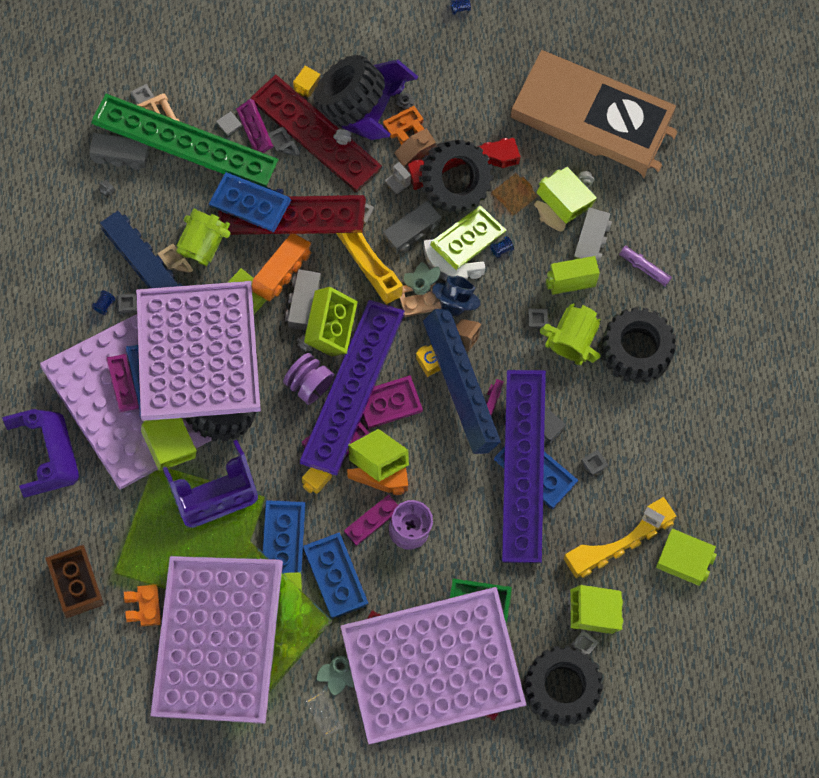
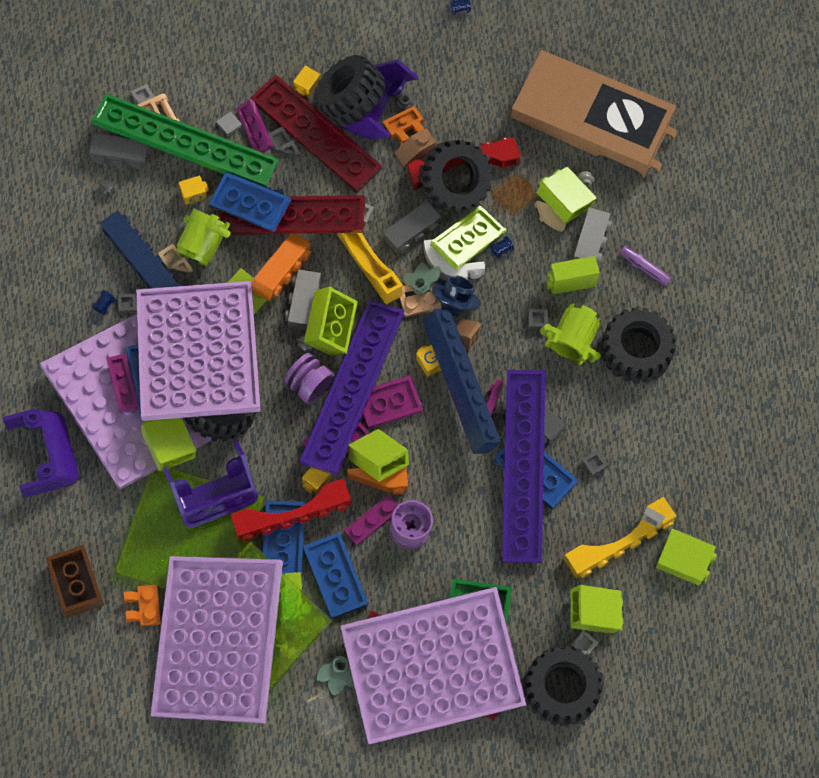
light grey plate [333,129,351,145] -> none
light grey bracket [385,162,411,194] -> none
none -> yellow brick [179,176,209,205]
none -> red arch [231,478,351,542]

